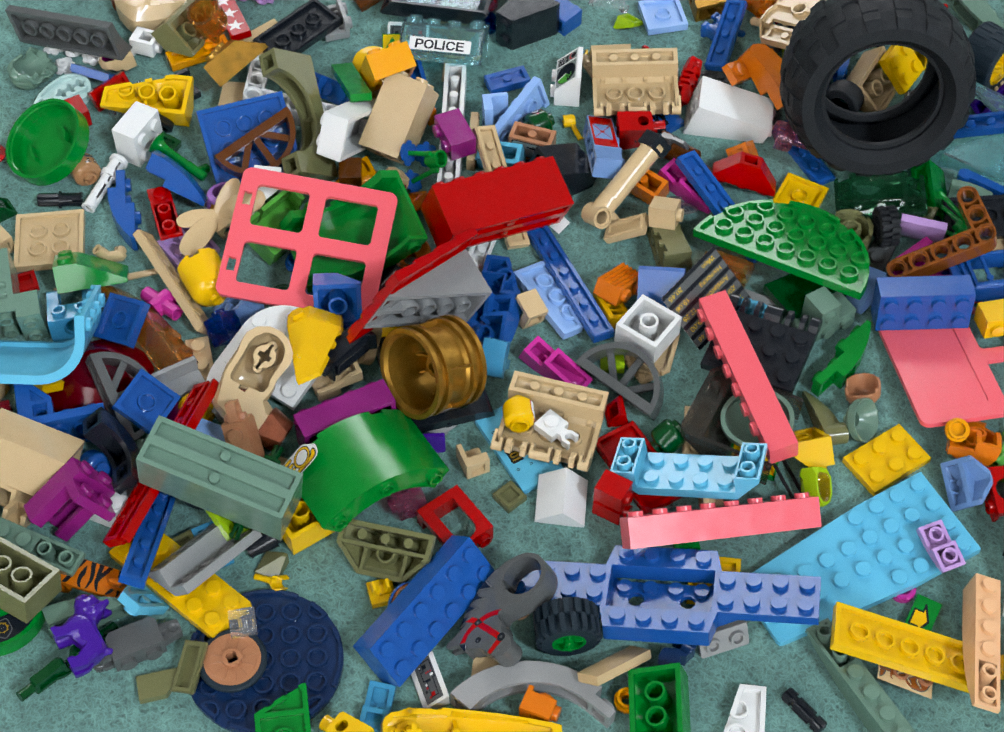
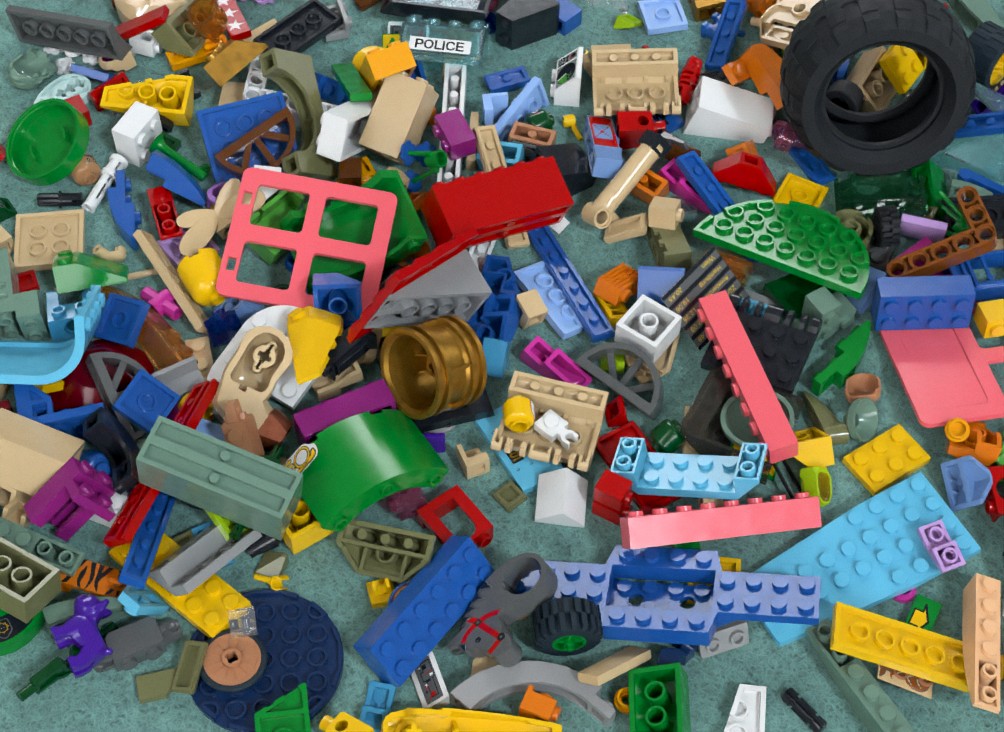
none -> red tile [115,5,170,40]

